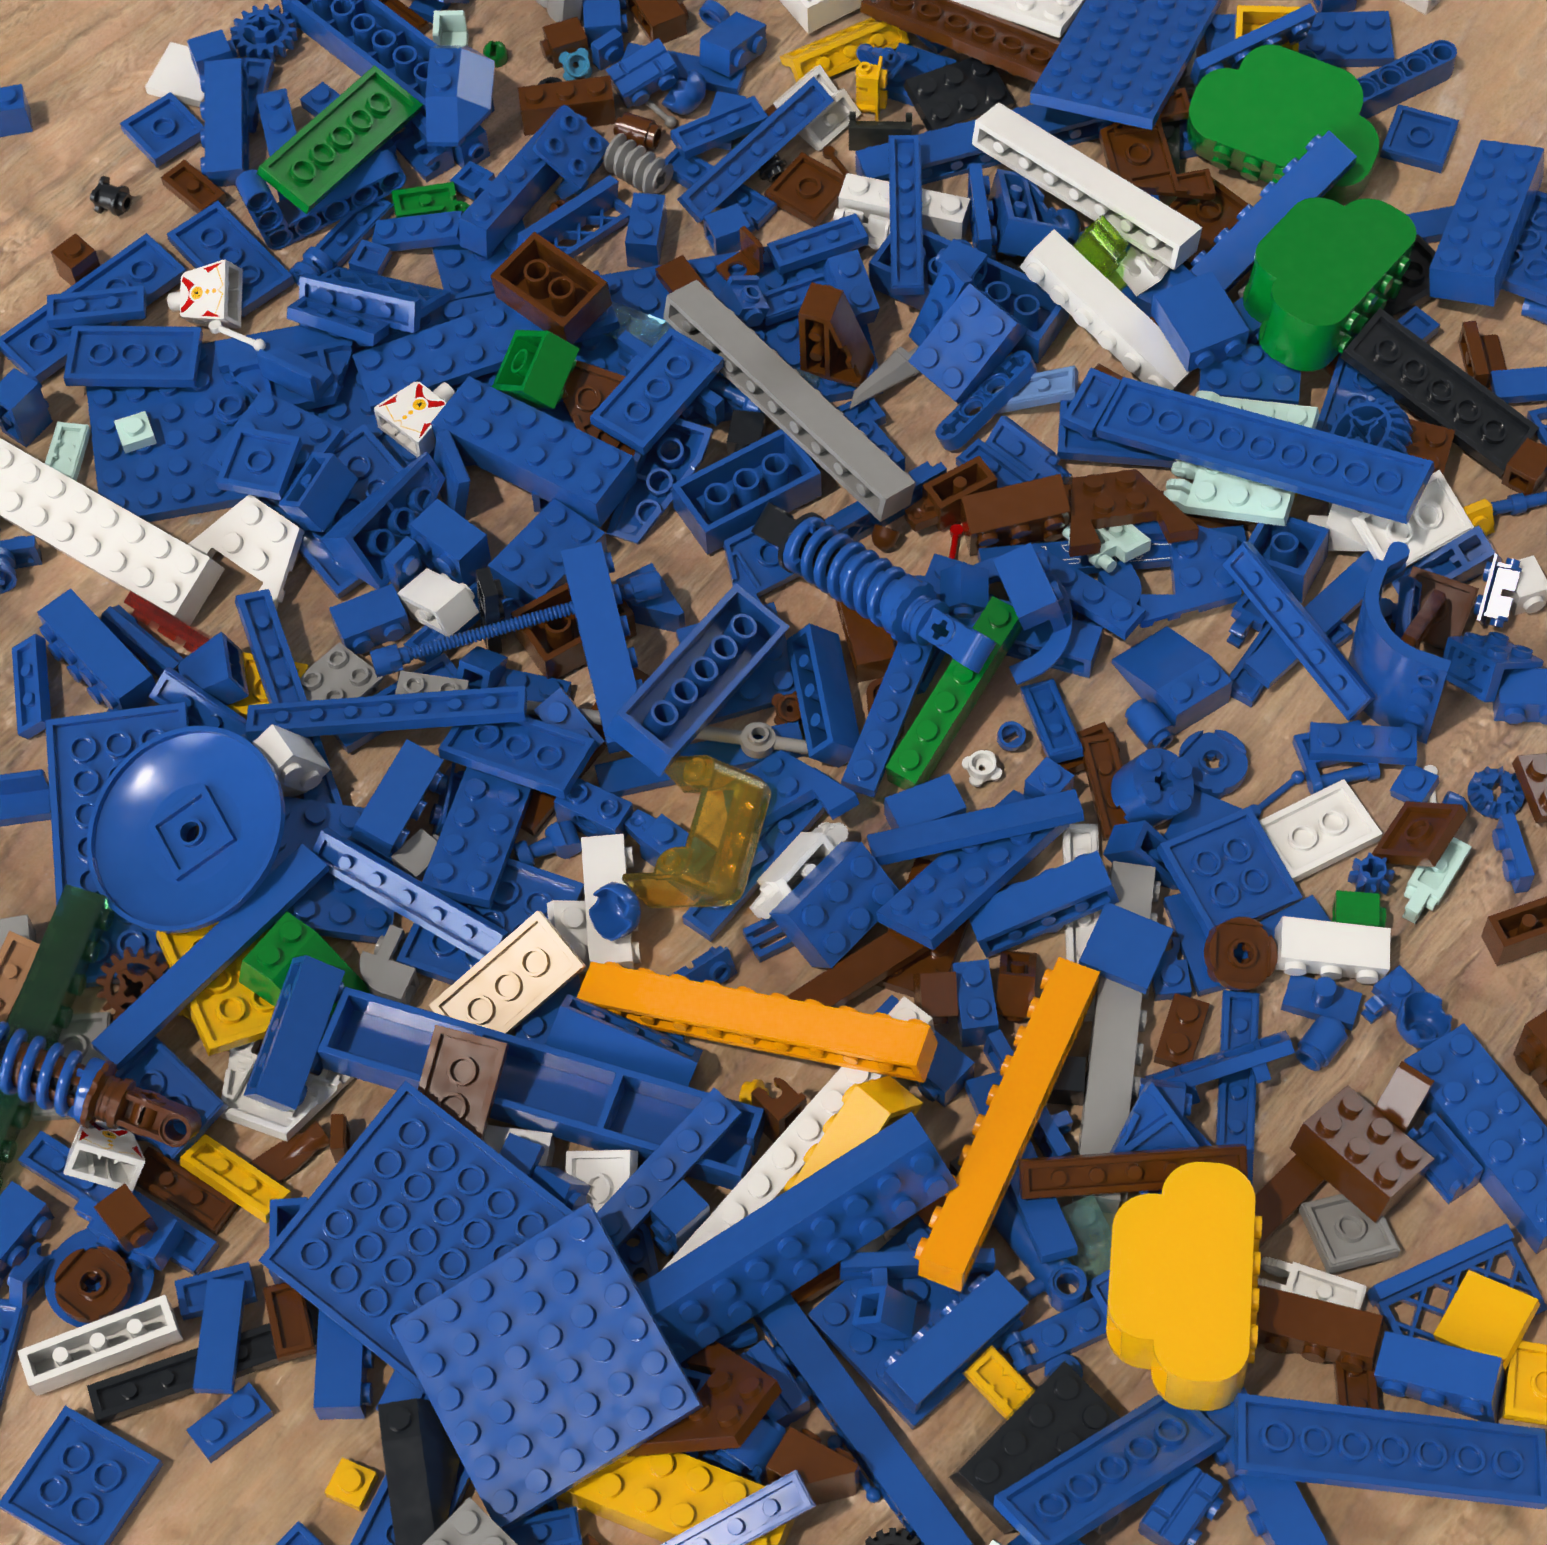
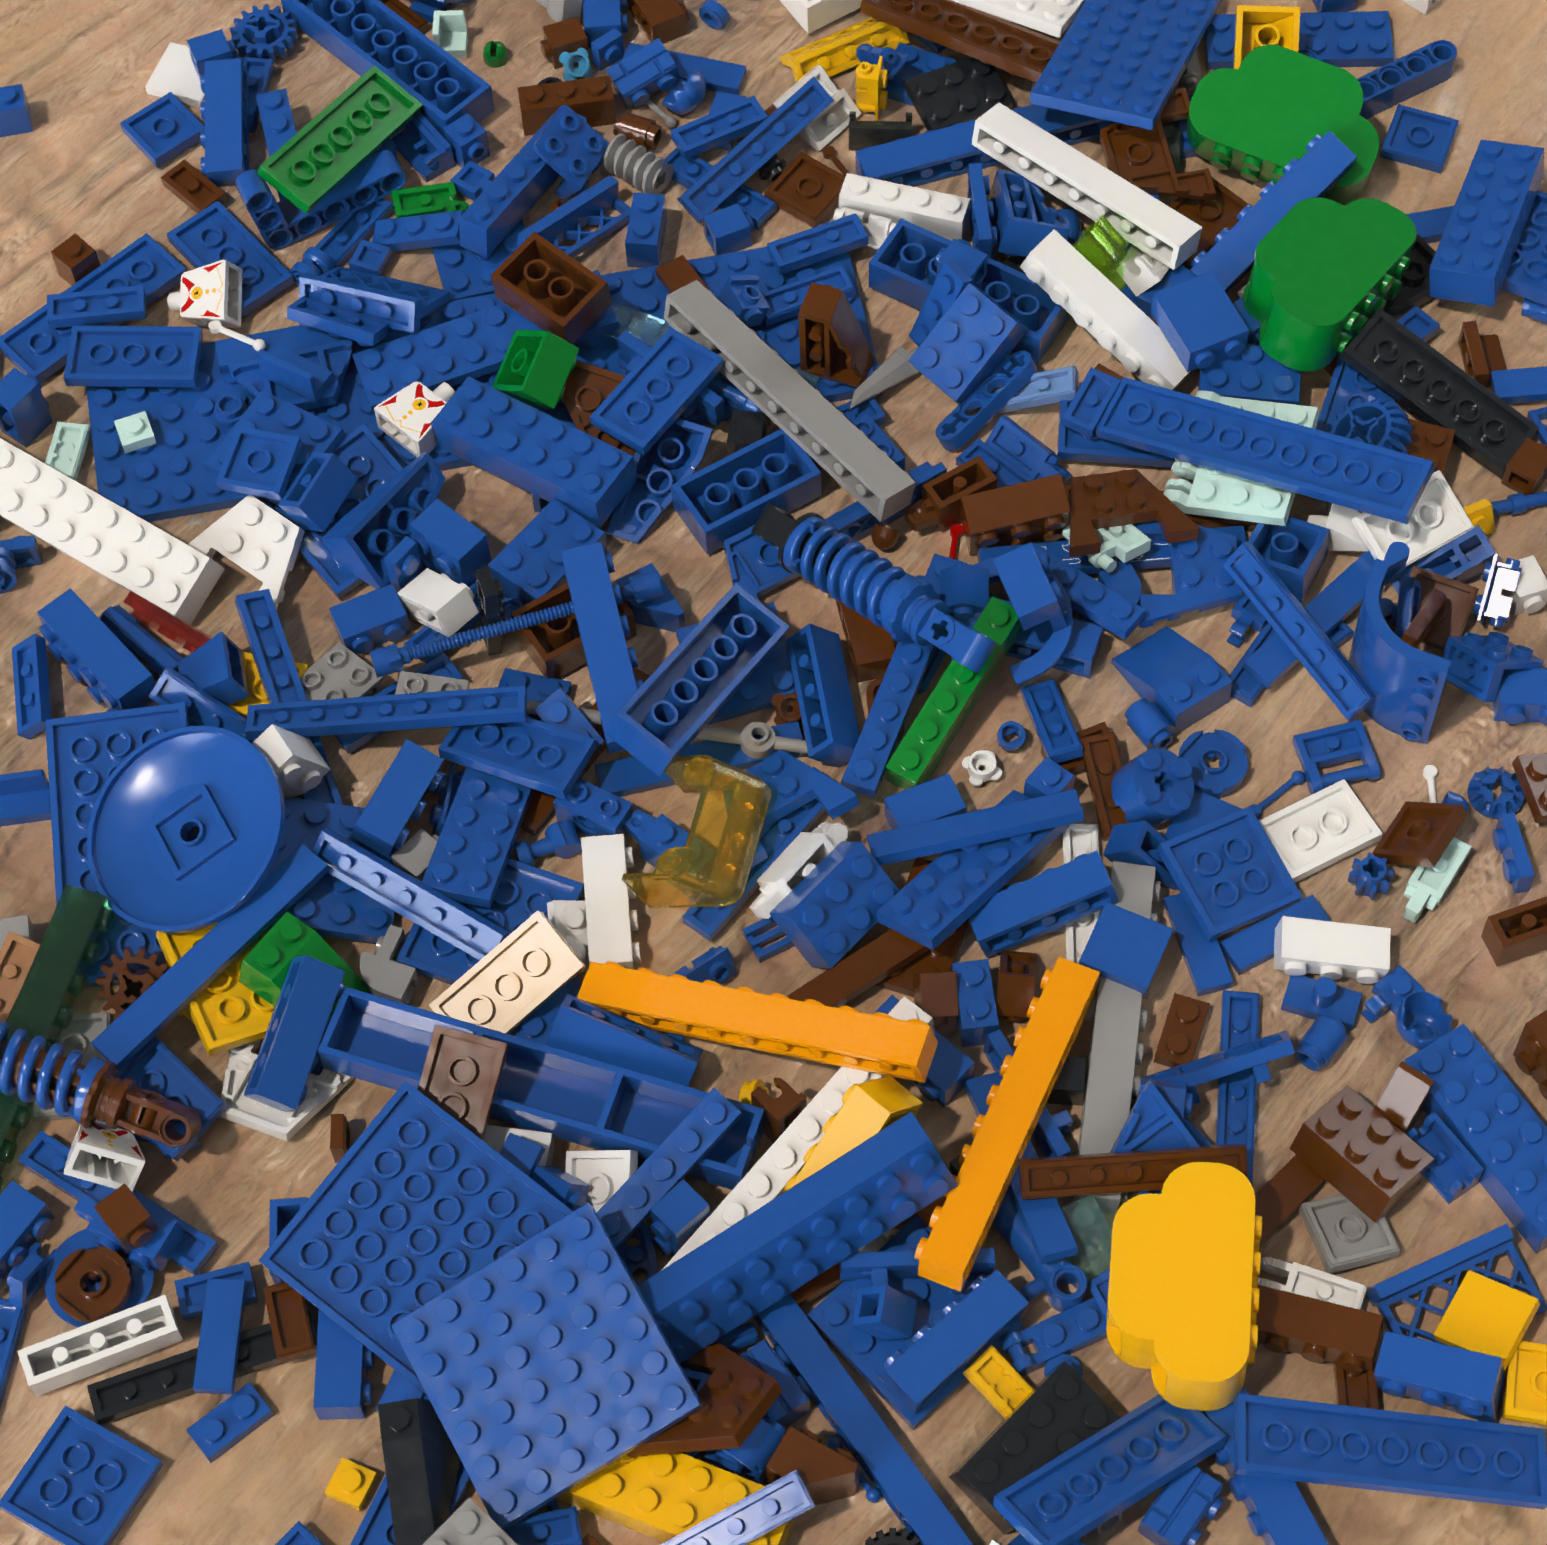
black brick [90,176,132,216] -> none
reddish brown tile [136,1146,239,1236] -> none
yellow plate [180,1134,291,1224] -> none
reddish brown piece [249,1120,330,1184] -> none
blue plate [300,82,340,117] -> none
blue wedge [425,45,495,146] -> none
blue tile [433,430,471,518] -> none
blue brick [456,646,508,689] -> none
blue hair [589,882,641,941] -> none
blue brick [699,12,767,77] -> none
reddish brown bracket [716,226,765,282] -> none
blue brick [822,249,880,326] -> none
blue tile [888,135,924,295] -> none
blue plate [1152,937,1192,1001] -> none
blue plate [1190,3,1316,87] -> none
reddish brown plate [1204,917,1278,991] -> none
blue plate [1309,722,1417,765] -> none
green brick [1332,890,1386,928] -> none
blue plate [1390,765,1439,802] -> none

